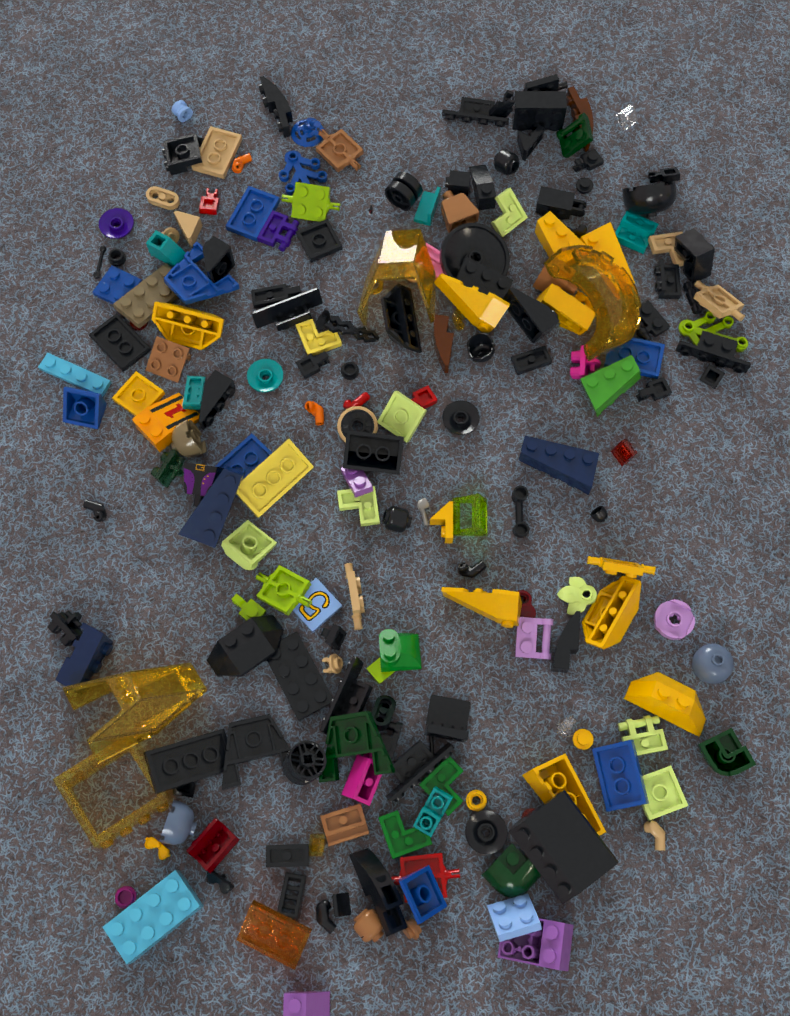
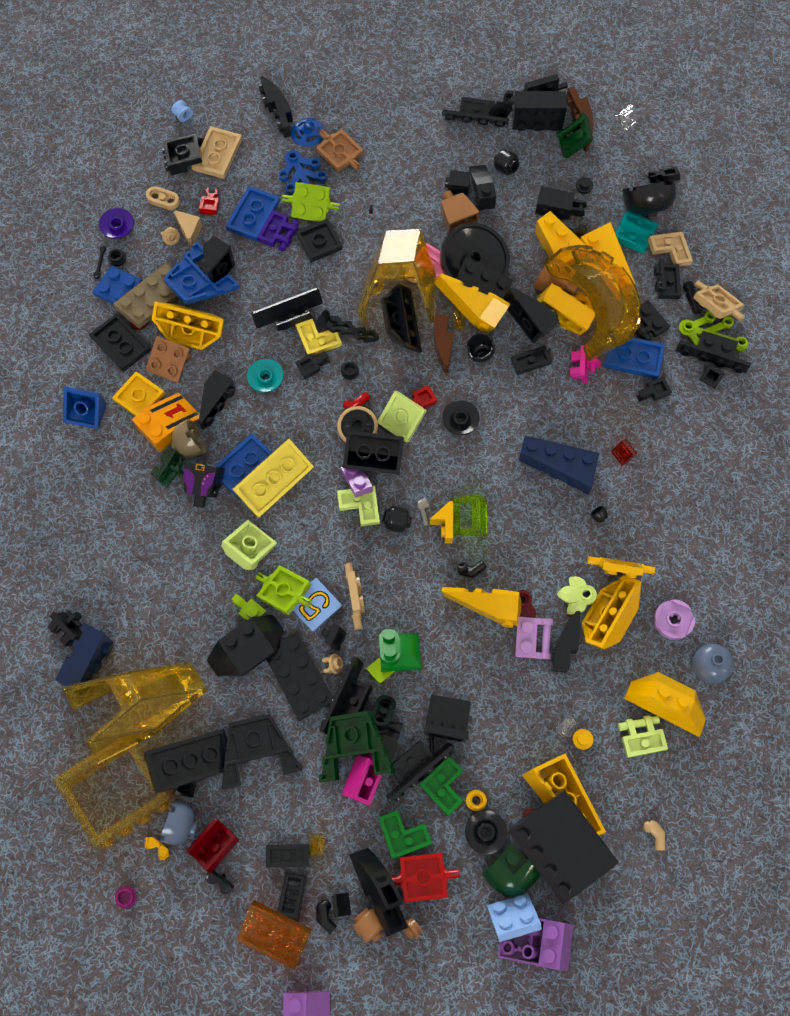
medium azure plate [38,353,111,397] -> none
black arm [83,499,107,522] -> none
medium azure brick [103,870,204,964] -> none
teal slope [146,230,186,267] -> none
dark blue wedge [178,466,244,548] -> none
teal plate [183,376,206,410] -> none
orange arm [232,153,252,173] -> none
black hinge [251,283,301,309] -> none
black wheel [283,740,327,785] -> none
orange arm [304,401,324,425] -> none
medium nougat plate [320,803,369,847] -> none
black wheel [385,172,423,211] -> none
blue slope [399,865,447,925] -> none
teal slope [413,786,453,837] -> none
teal panel [414,186,441,226] -> none
yellowish green plate [491,188,528,237] -> none
black bar [511,485,530,538] -> none
black slope [517,125,545,161] -> none
black plate [572,149,604,173] -> none
bright green wedge [580,355,641,417] -> none
blue plate [592,740,649,812] -> none
yellowish green plate [642,766,688,821] -> none
black brick [674,228,715,283] -> none
dark green brick [697,728,756,776] -> none

